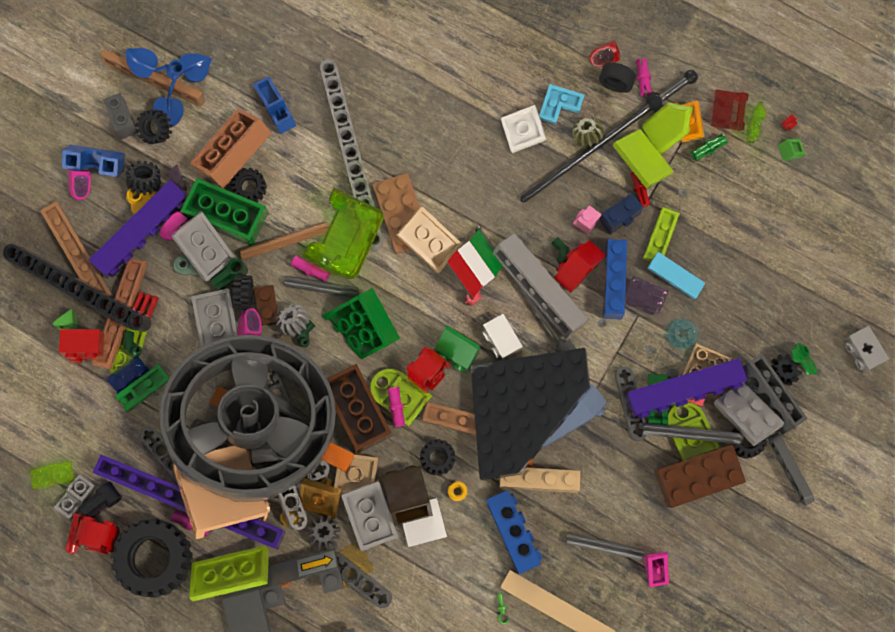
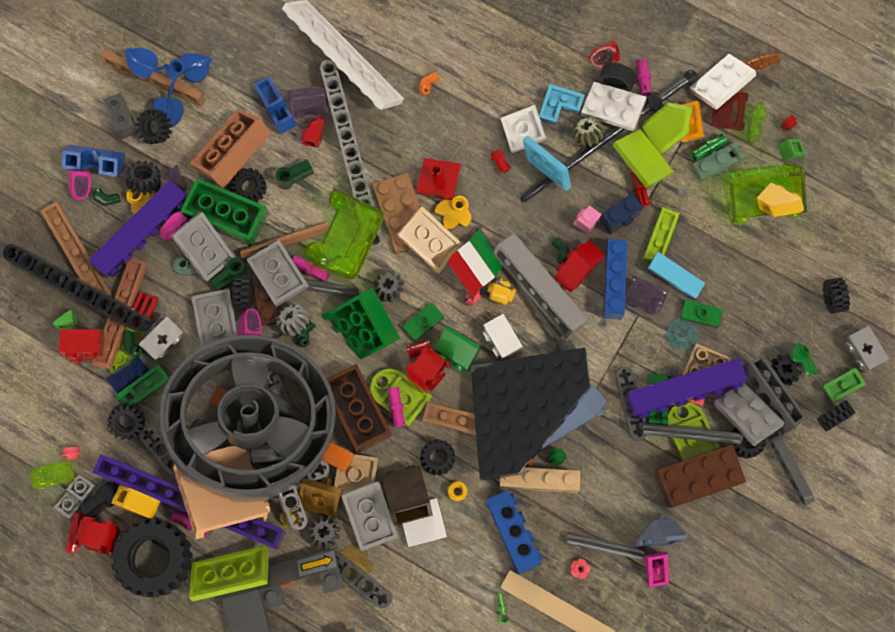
none -> coral plate [61,447,81,460]
none -> dark green arm [92,188,121,206]
none -> black tyre [107,402,146,440]
none -> yellow slope [111,485,161,519]
none -> light grey brick [136,314,183,360]
none -> light grey plate [246,240,309,307]
none -> dark green piece [276,159,314,190]
none -> white plate [282,0,404,110]
none -> clear purple brick [288,86,328,118]
none -> red rock [300,117,326,148]
none -> flat silver gear [373,270,405,302]
none -> green plate [403,303,444,341]
none -> red pin [406,340,431,359]
none -> red tile [416,158,462,200]
none -> orange arm [418,71,440,95]
none -> yellow plate [434,196,471,230]
none -> yellow head [487,277,517,305]
none -> red pin [491,149,511,174]
none -> medium azure tile [523,135,571,191]
none -> green plate [547,449,567,465]
none -> coral plate [570,559,590,579]
none -> white plate [581,82,646,131]
none -> sand blue wedge [633,516,687,547]
none -> green plate [680,299,723,328]
none -> white plate [689,54,756,110]
none -> sand green plate [692,141,747,181]
none -> clear neon green windscreen [721,164,807,225]
none -> clear orange pin [743,51,781,70]
none -> yellow slope [757,183,804,217]
none -> black tyre [817,400,856,432]
none -> bright green plate [821,368,866,404]
none -> black tyre [822,277,850,314]

